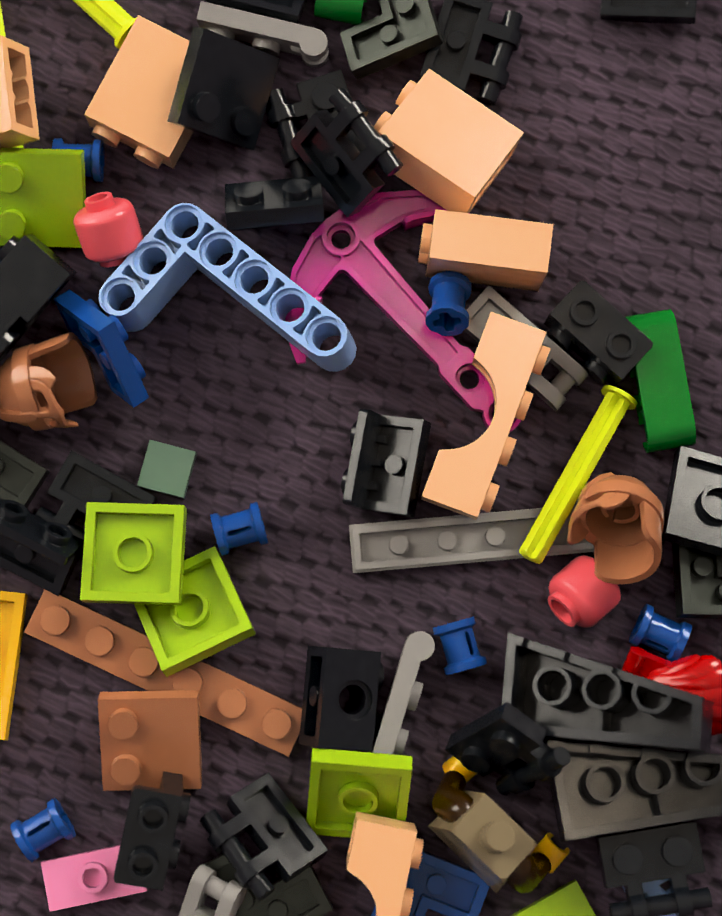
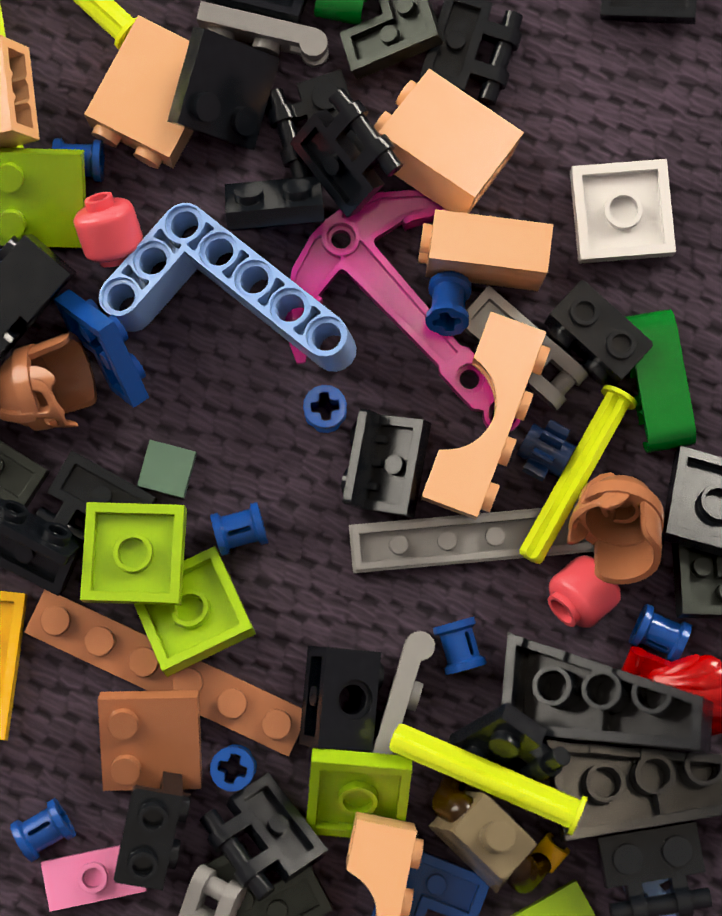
none -> blue bush [210,744,257,792]
none -> blue bush [303,385,347,433]
none -> neon yellow axle [389,724,588,835]
none -> dark blue gear [516,419,577,482]
none -> white plate [570,159,676,264]

